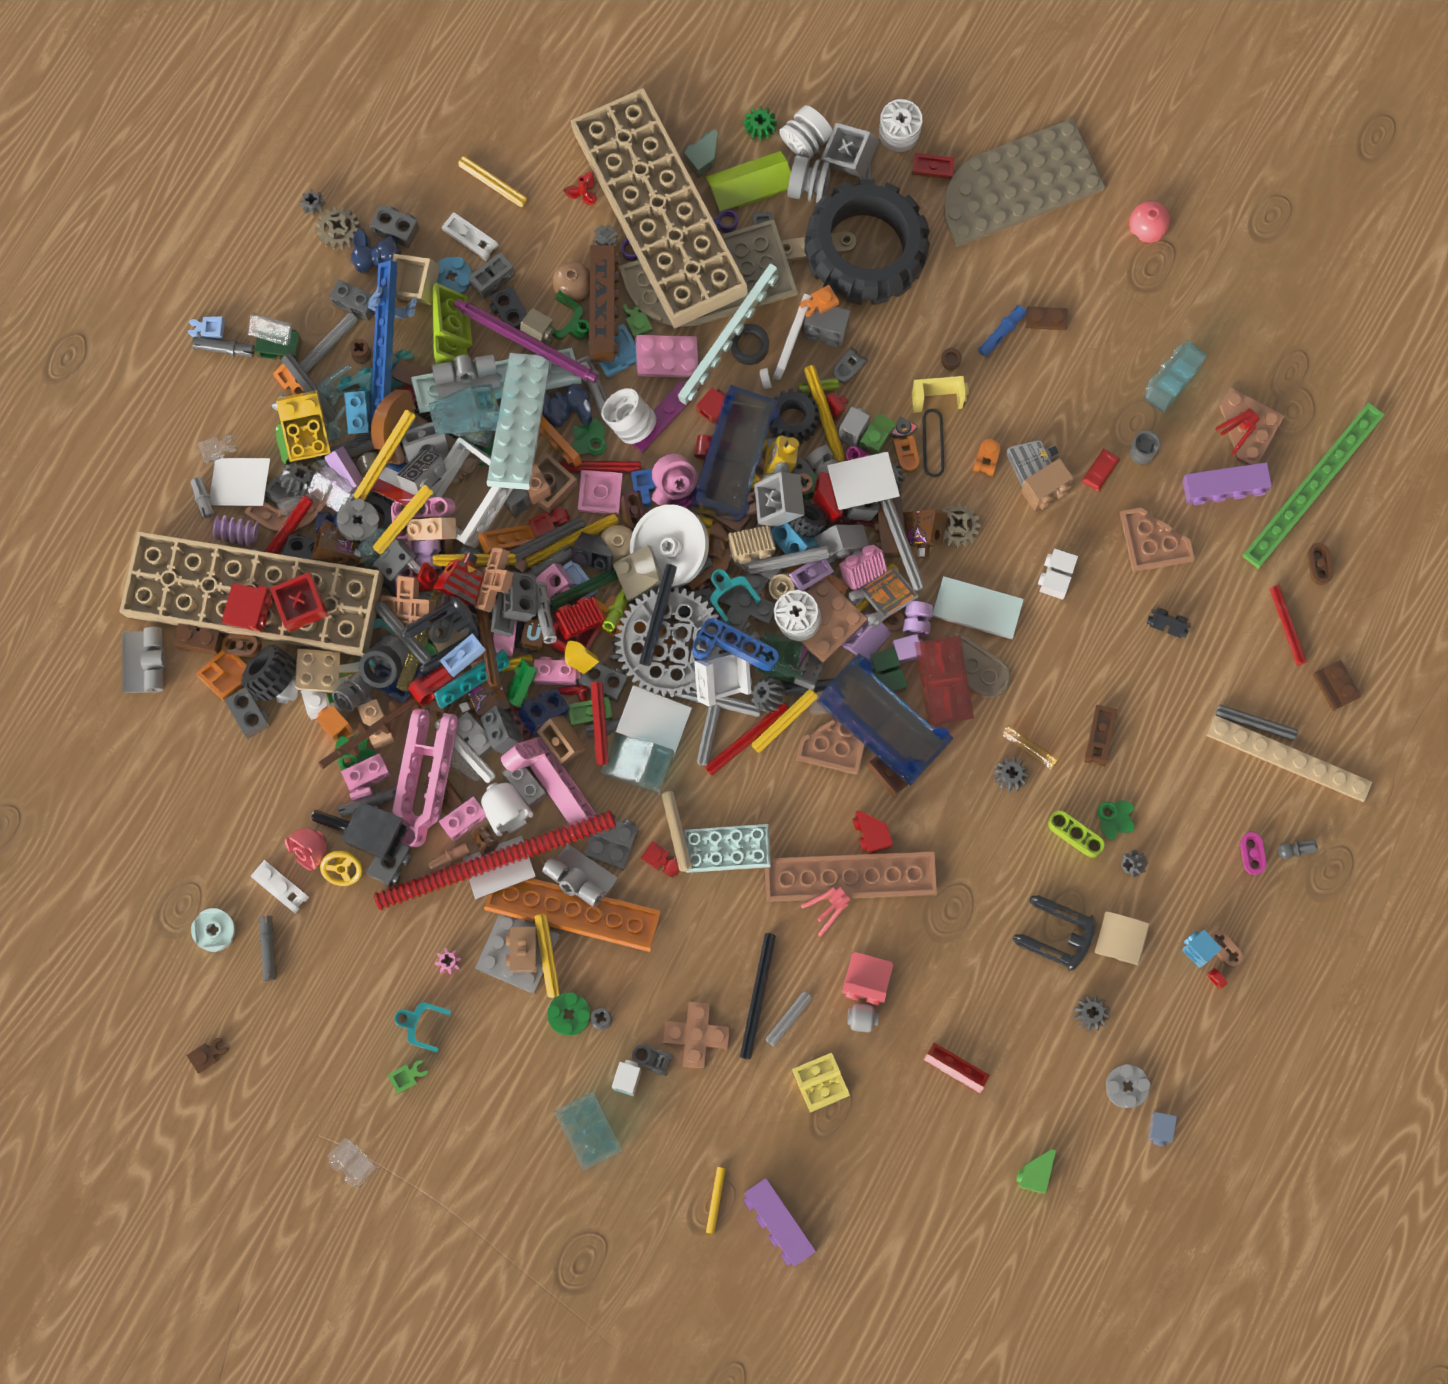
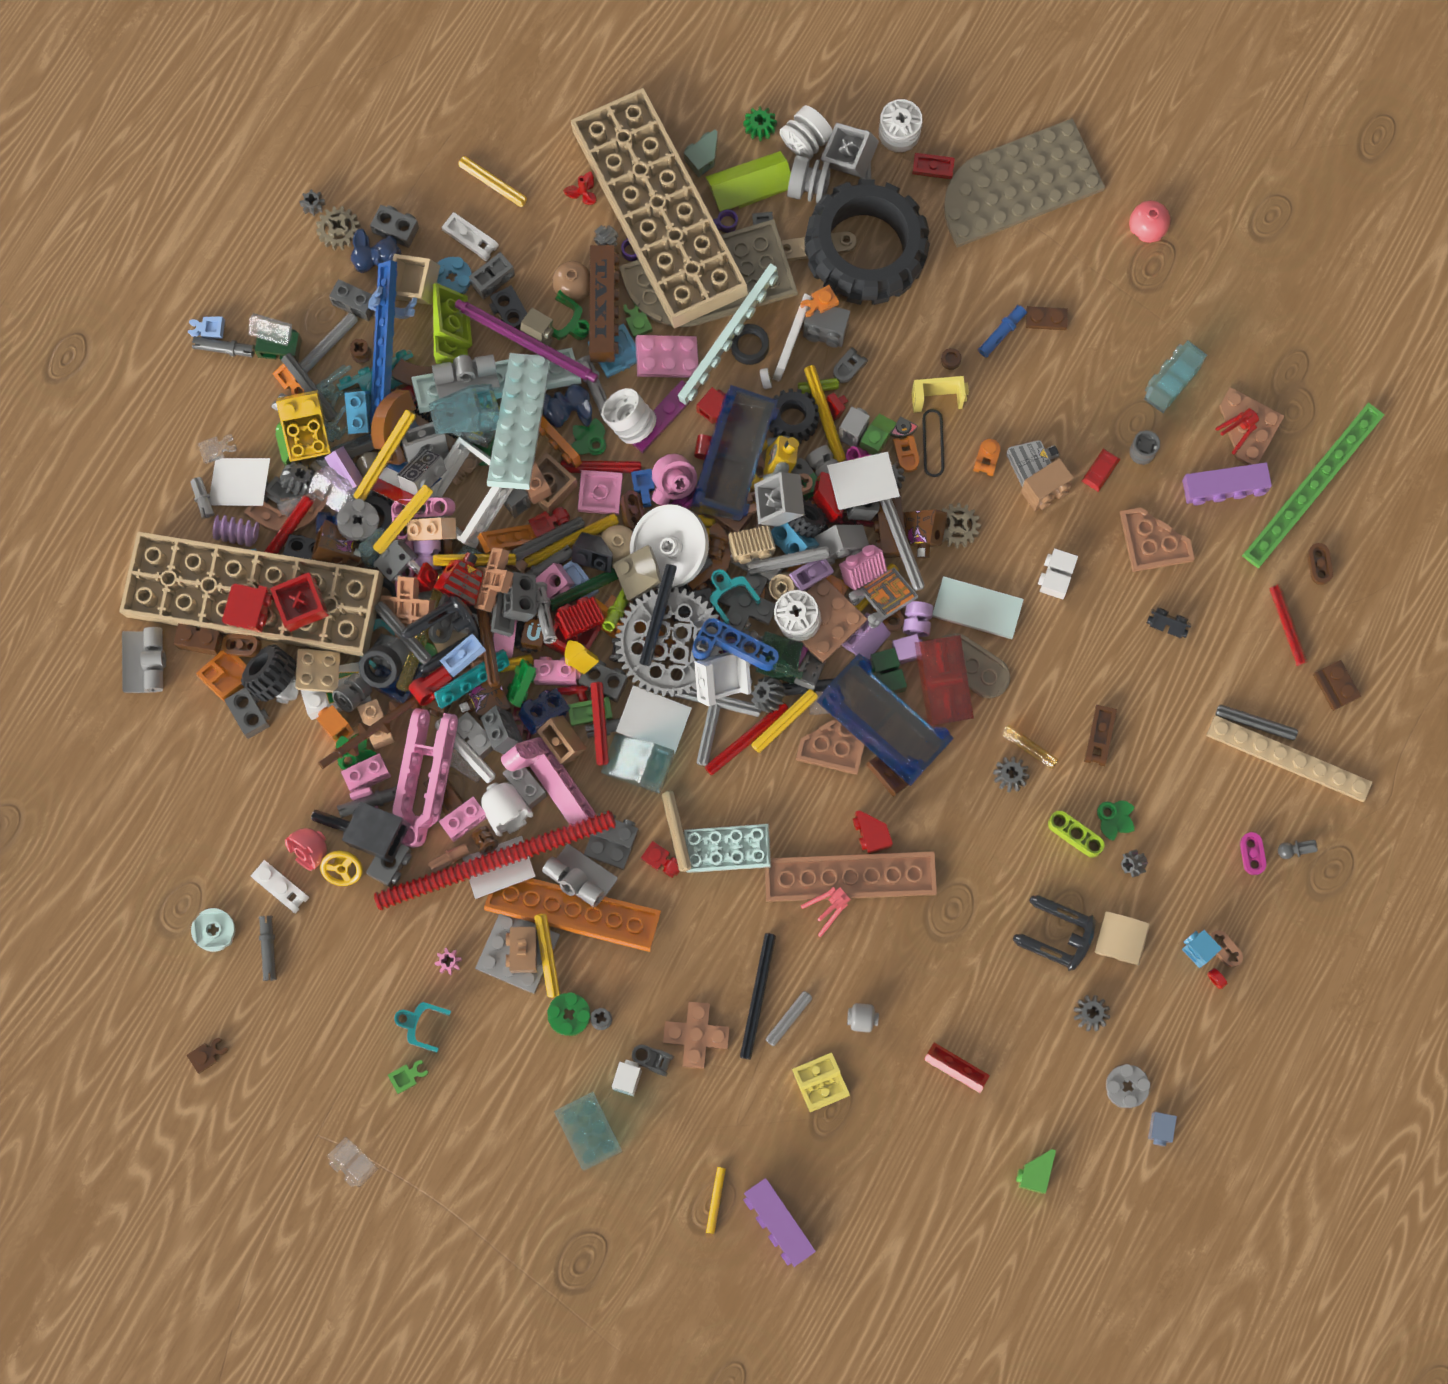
coral bracket [842,952,893,1006] -> none

